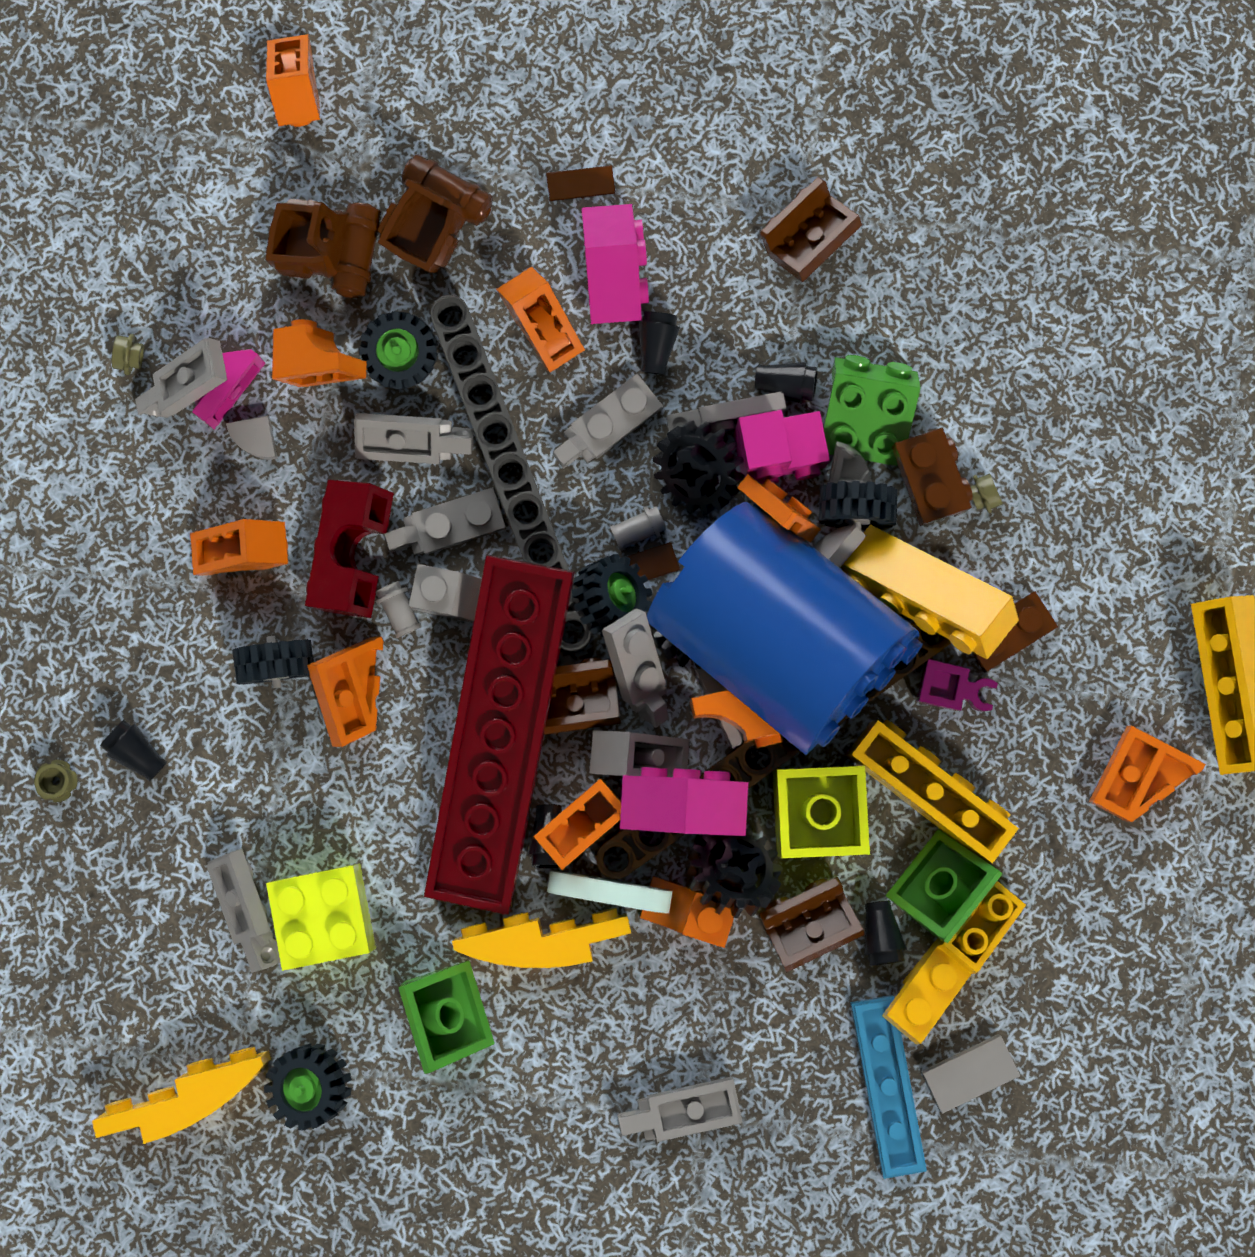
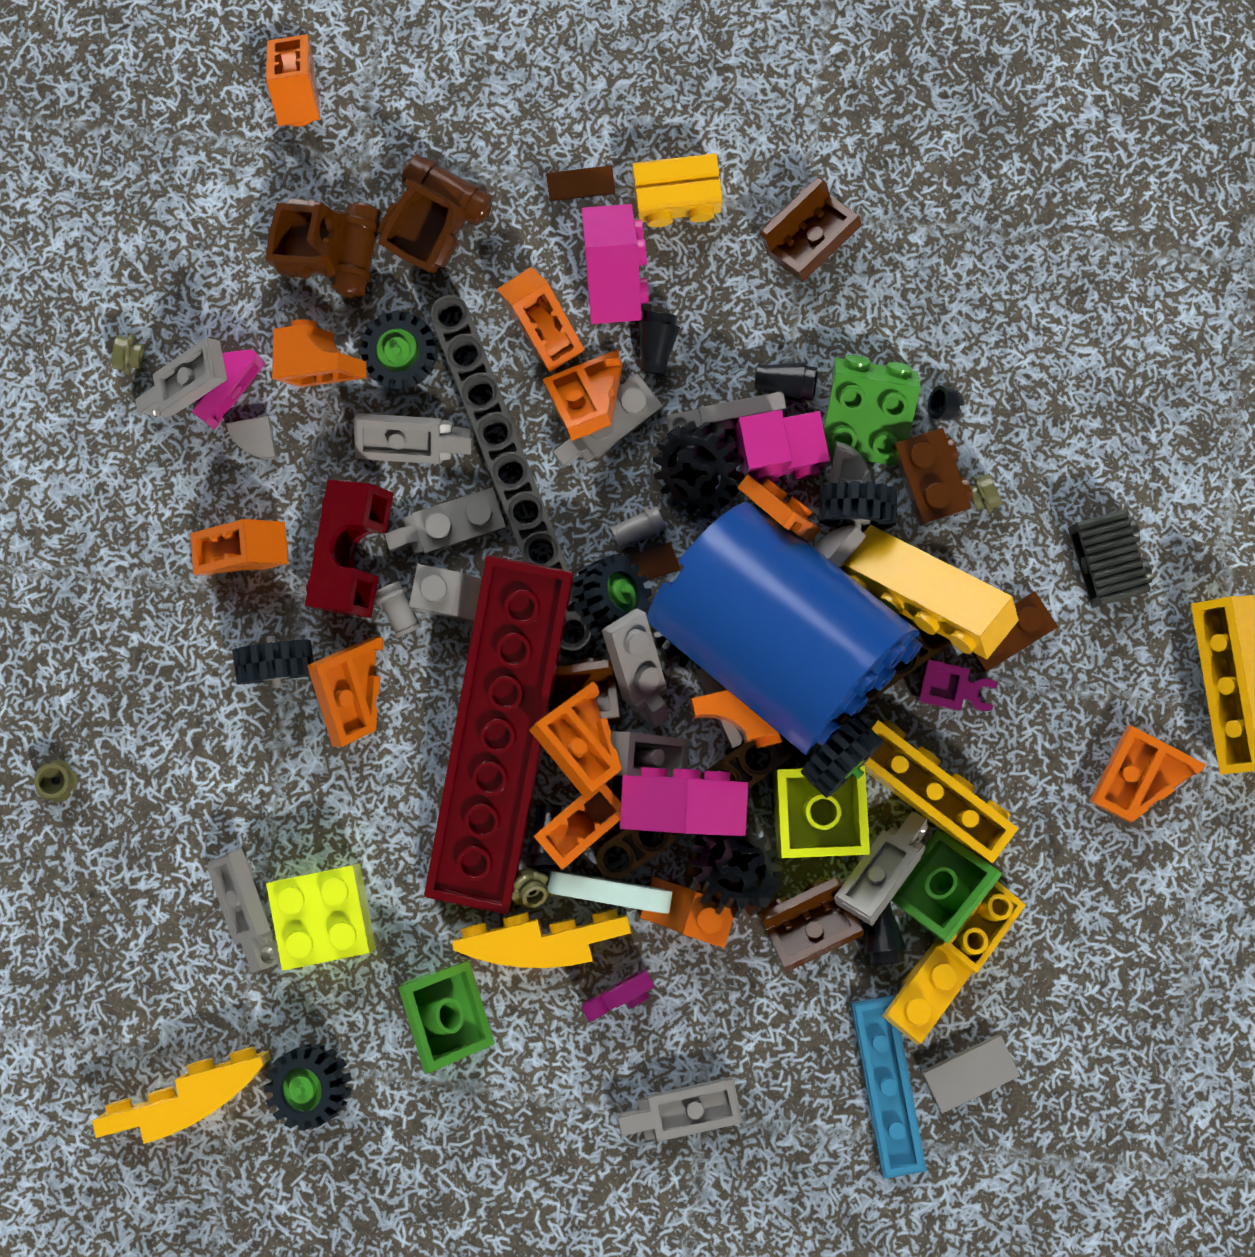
black cone [100,720,167,782] -> none
none -> olive plate [512,867,551,909]
none -> orange wing [529,681,622,799]
none -> orange wing [542,349,623,441]
none -> magenta plate [581,967,655,1023]
none -> yellow brick [632,153,723,227]
none -> black wheel [801,715,884,798]
none -> light grey hinge [834,811,930,926]
none -> black hinge [928,385,965,421]
none -> pearl dark grey brick [1068,509,1153,608]

